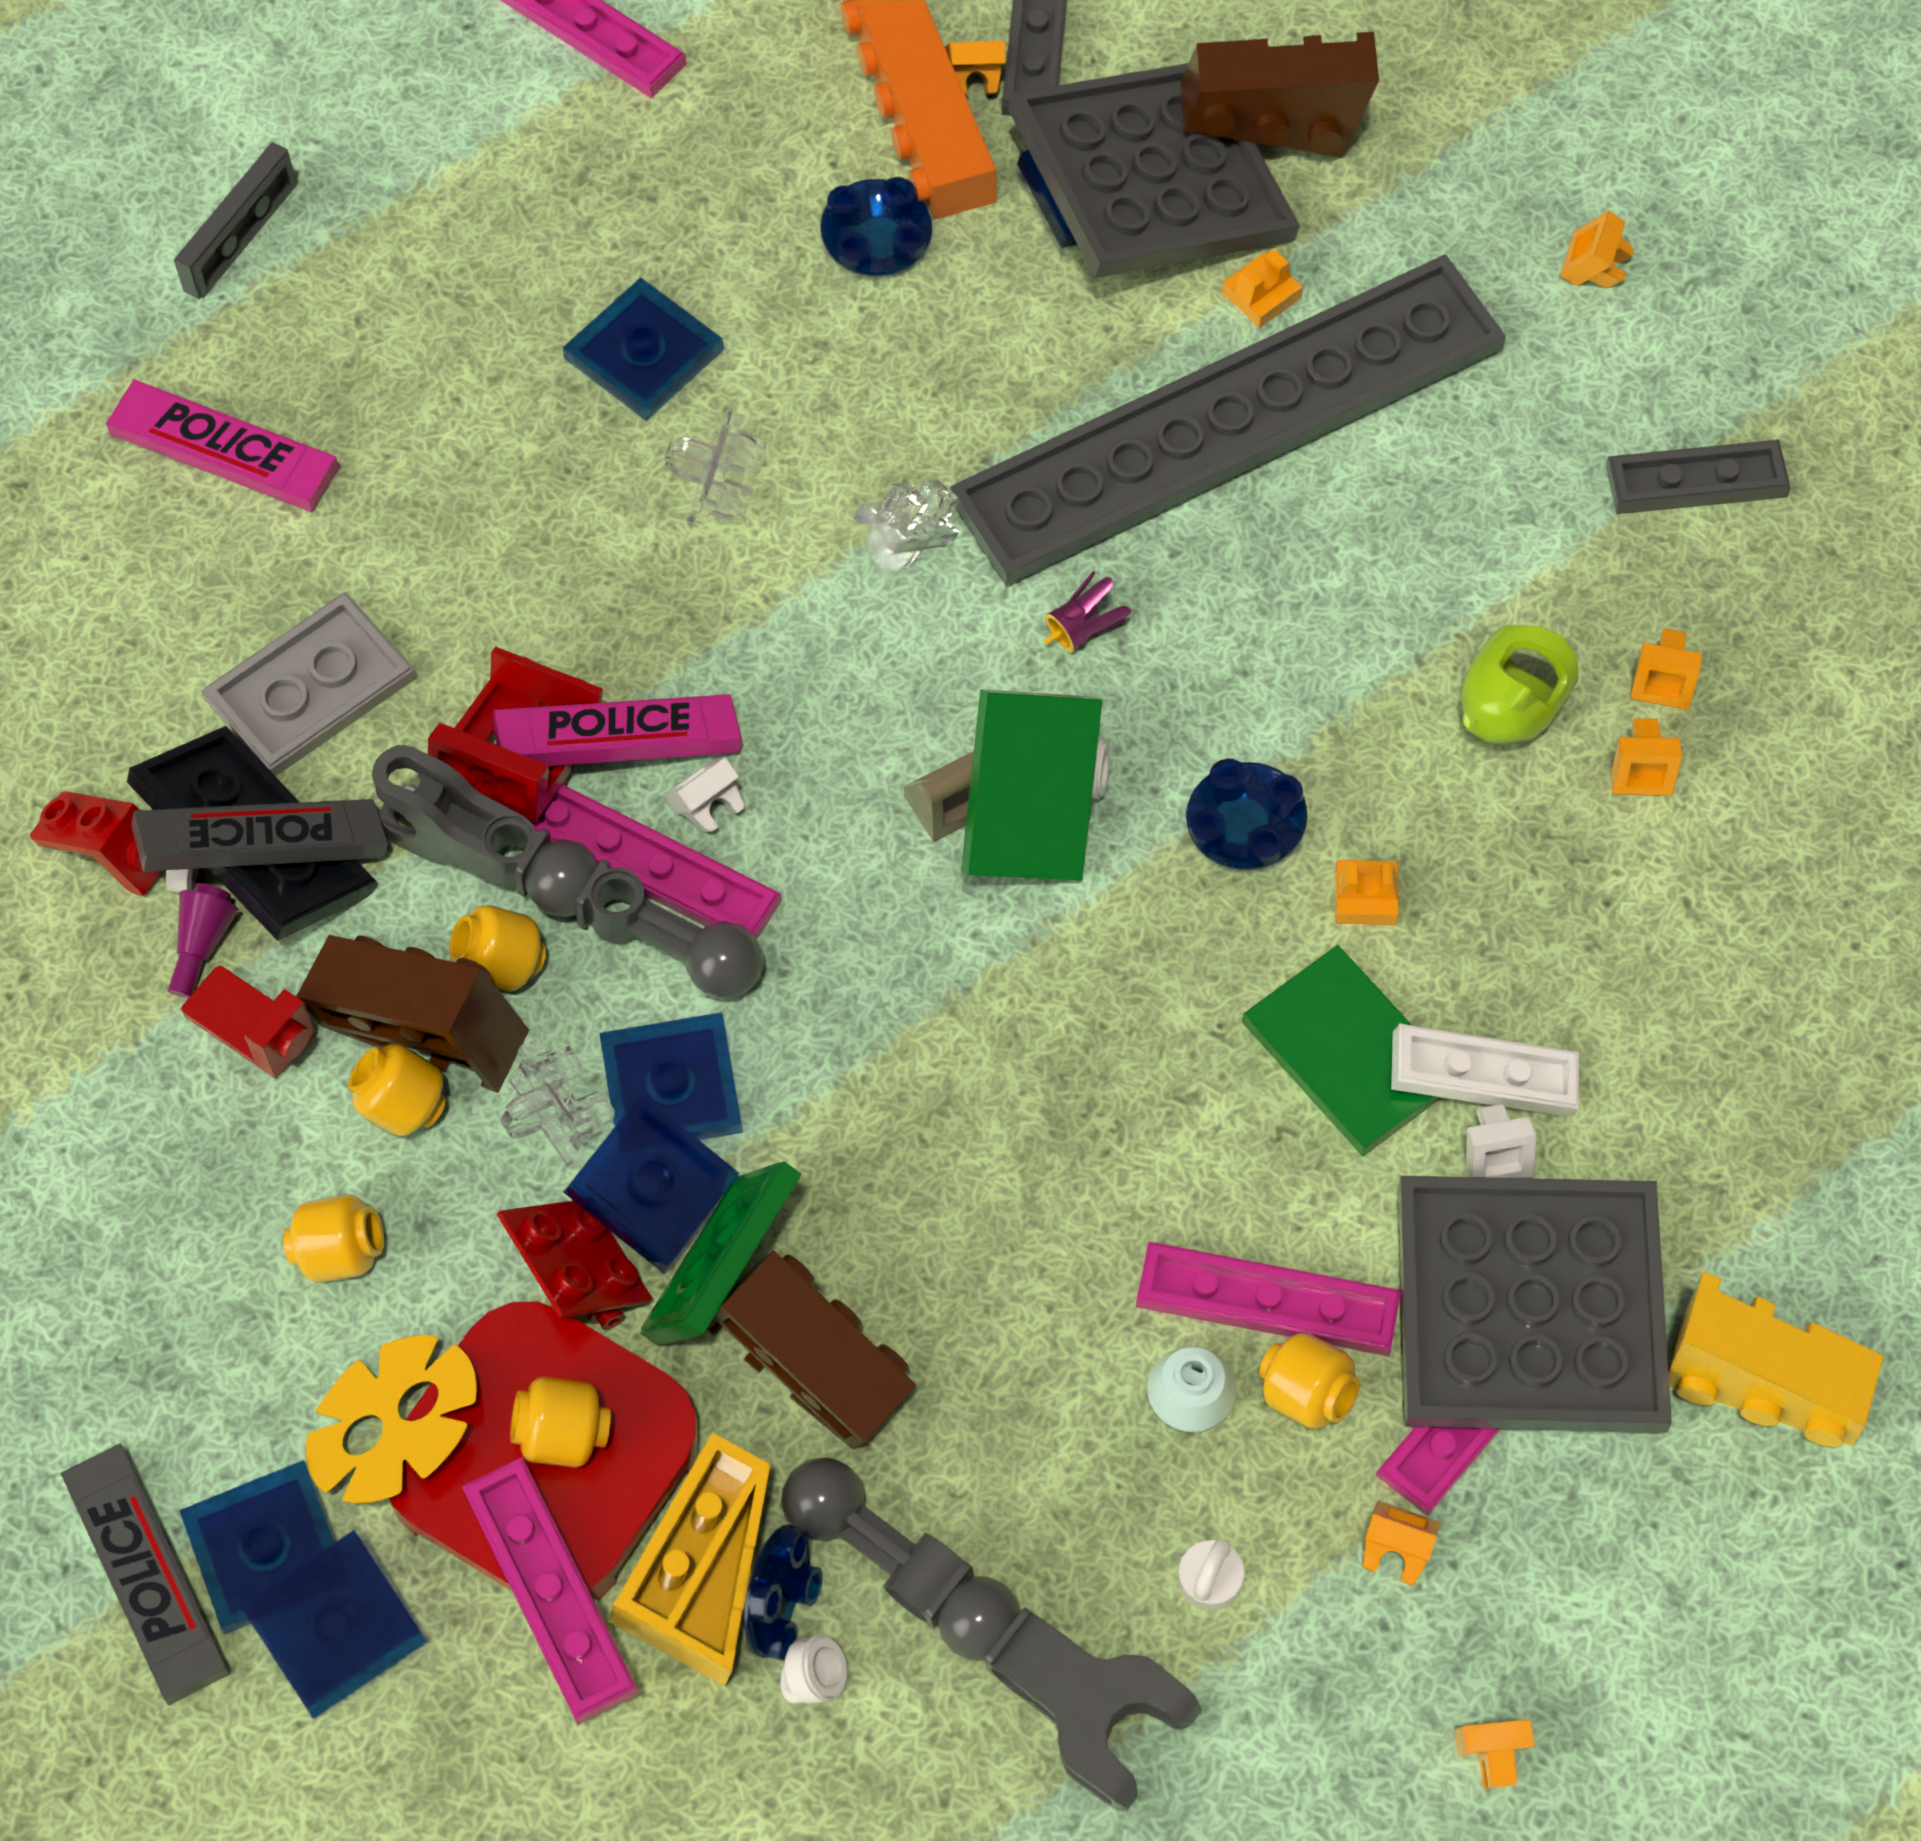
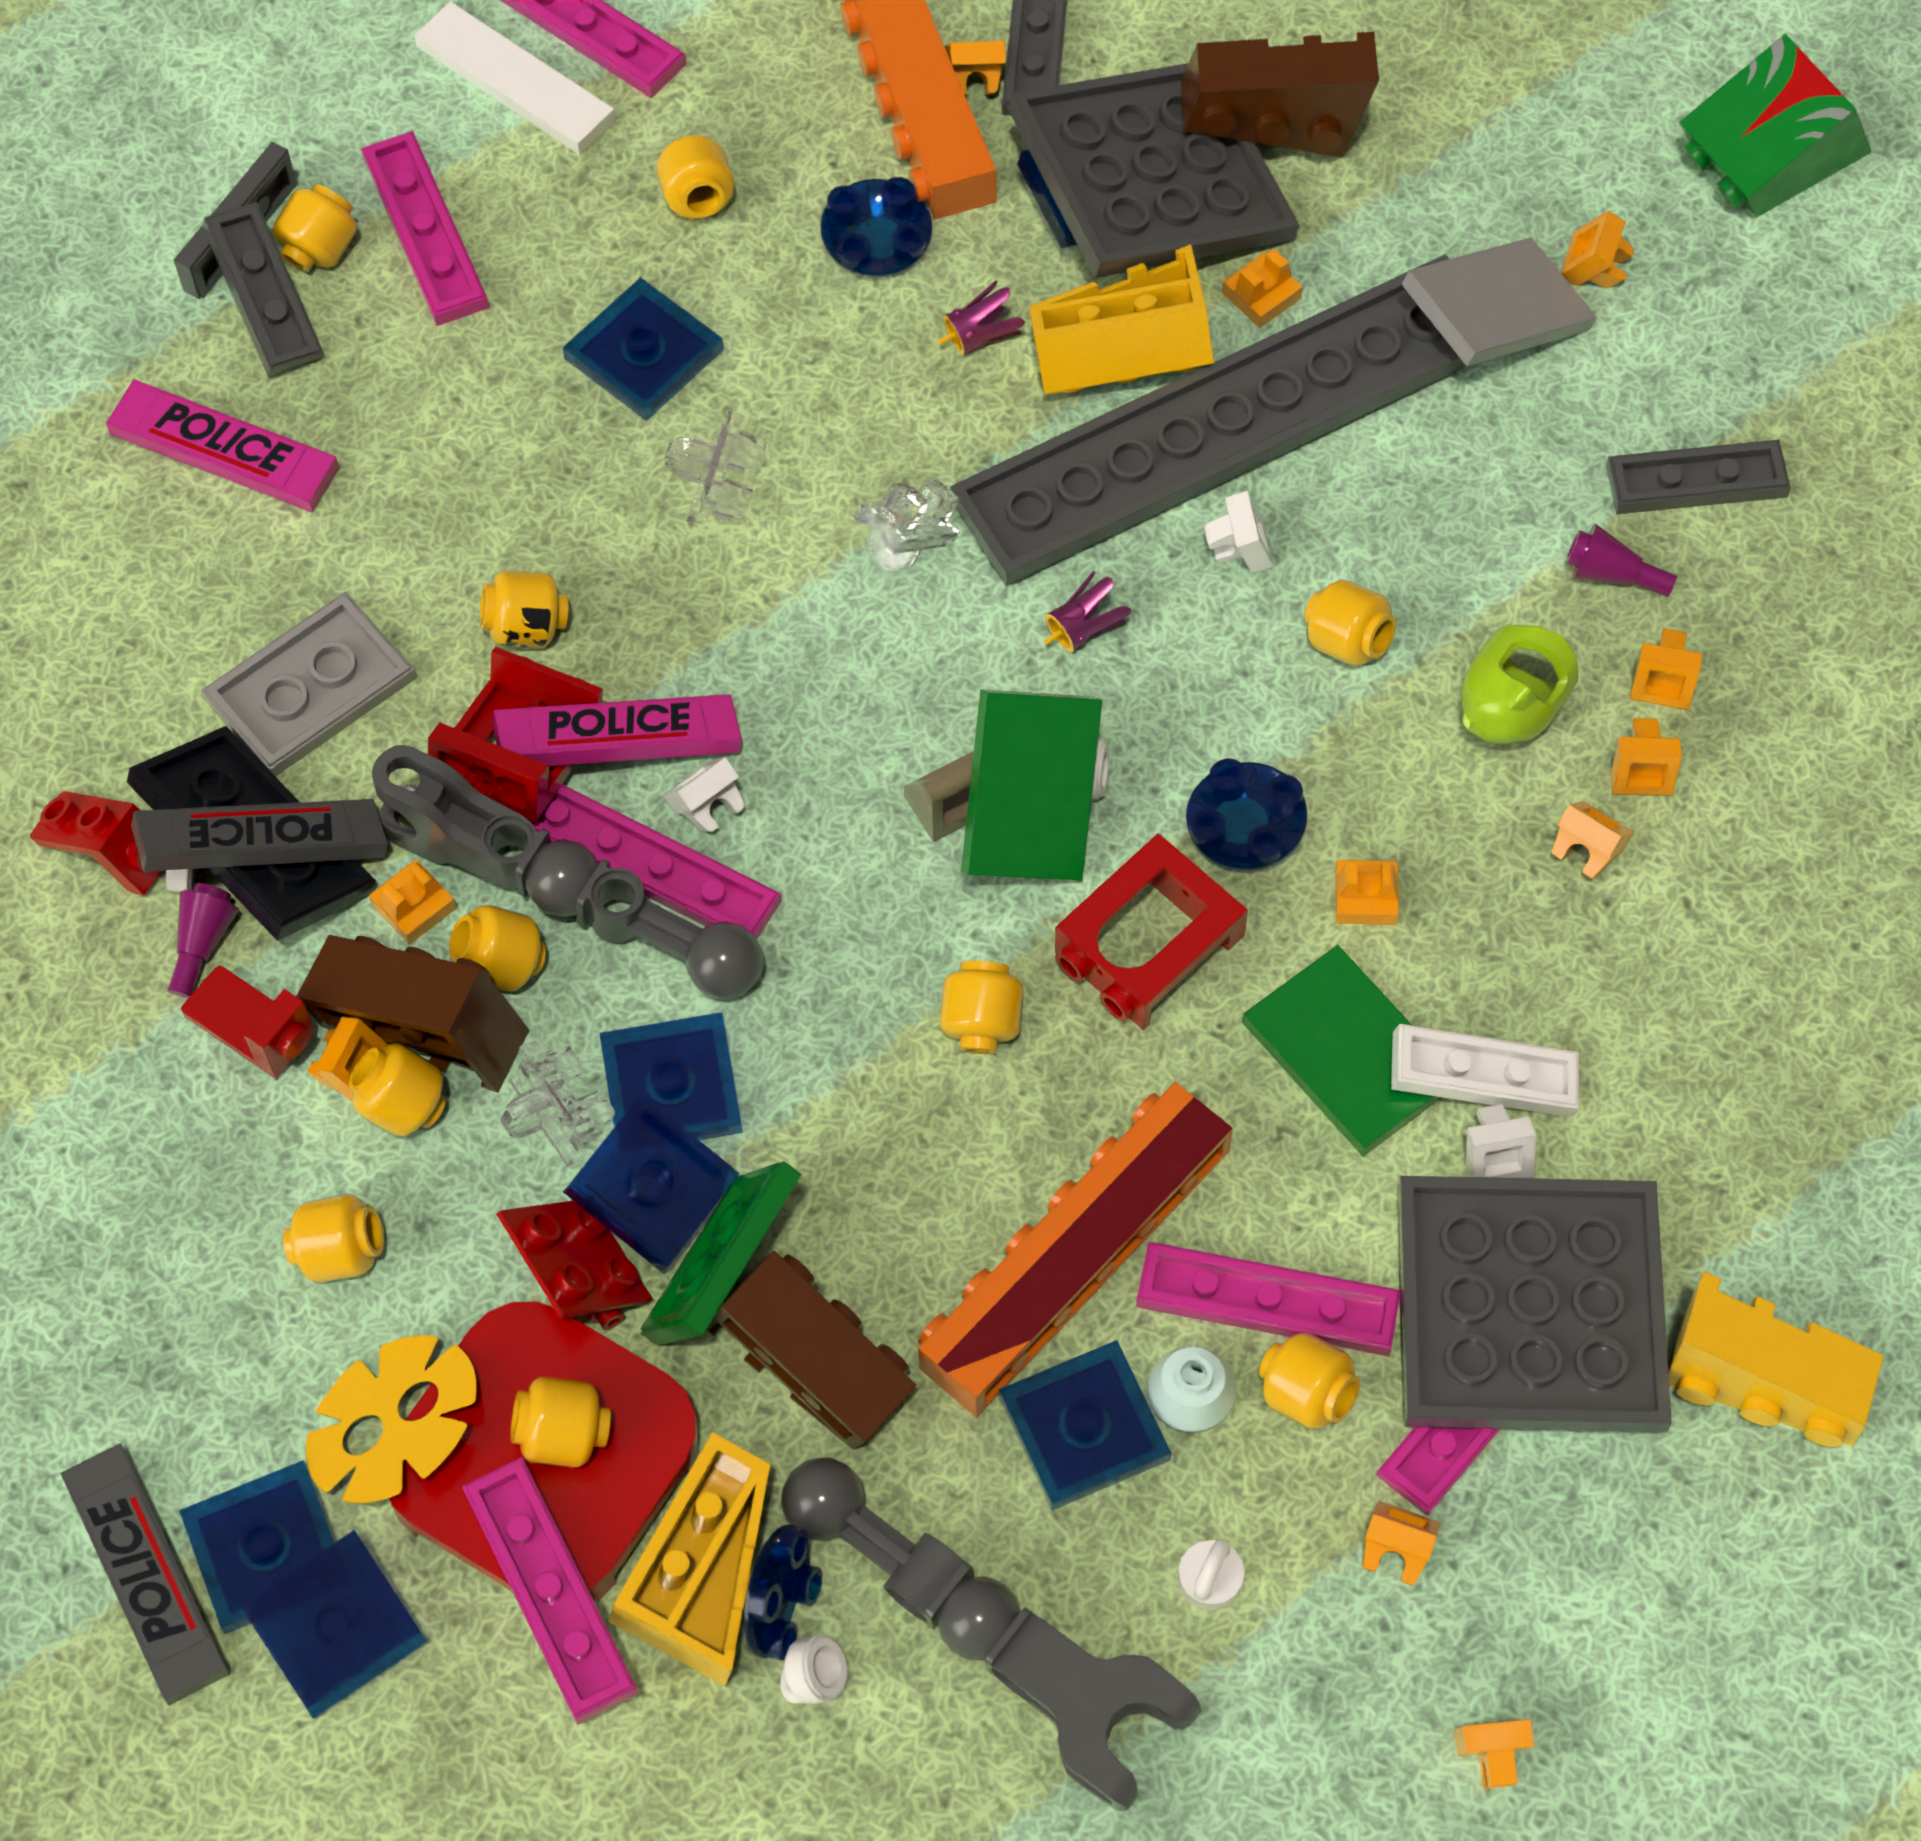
none -> dark grey tile [202,202,323,377]
none -> yellow head [272,184,357,272]
none -> light orange tile [307,1017,388,1101]
none -> dark pink tile [361,131,489,326]
none -> light orange tile [368,859,457,945]
none -> white tile [414,1,616,155]
none -> yellow head [480,570,569,648]
none -> yellow head [657,135,734,219]
none -> brick [918,1081,1233,1418]
none -> flat silver piece [938,280,1025,355]
none -> yellow head [940,961,1023,1054]
none -> clear blue plate [999,1340,1172,1511]
none -> yellow wedge [1029,244,1214,395]
none -> red panel [1055,833,1248,1031]
none -> white tile [1204,491,1274,572]
none -> yellow head [1304,579,1396,666]
none -> light grey tile [1401,237,1597,366]
none -> light orange tile [1551,801,1634,879]
none -> magenta cone [1566,523,1677,597]
none -> green slope [1679,33,1872,217]

